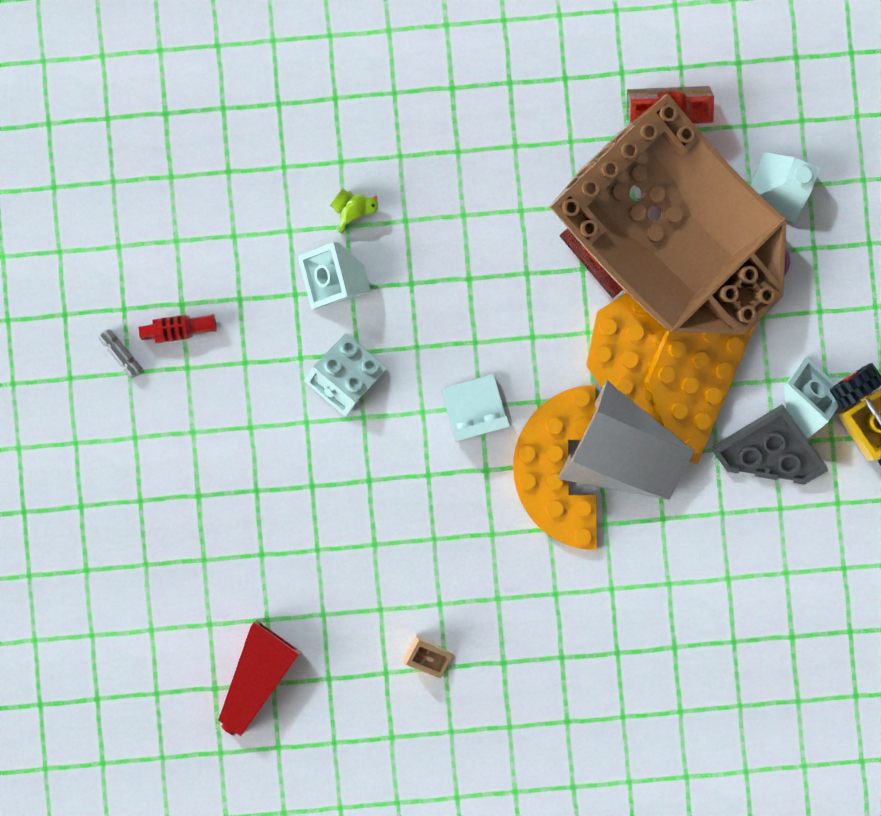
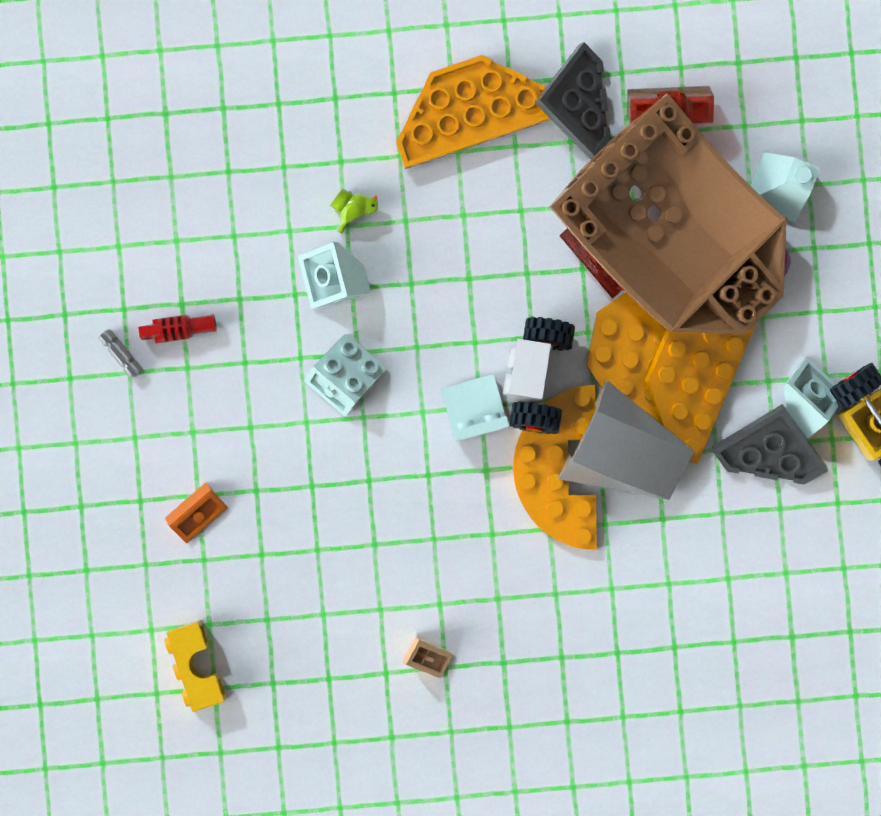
red slope [218,620,301,736] -> none
none -> yellow arch [164,620,227,712]
none -> orange slope [165,483,228,544]
none -> light orange plate [396,55,551,169]
none -> brick [503,317,575,434]
none -> dark grey plate [535,42,611,160]

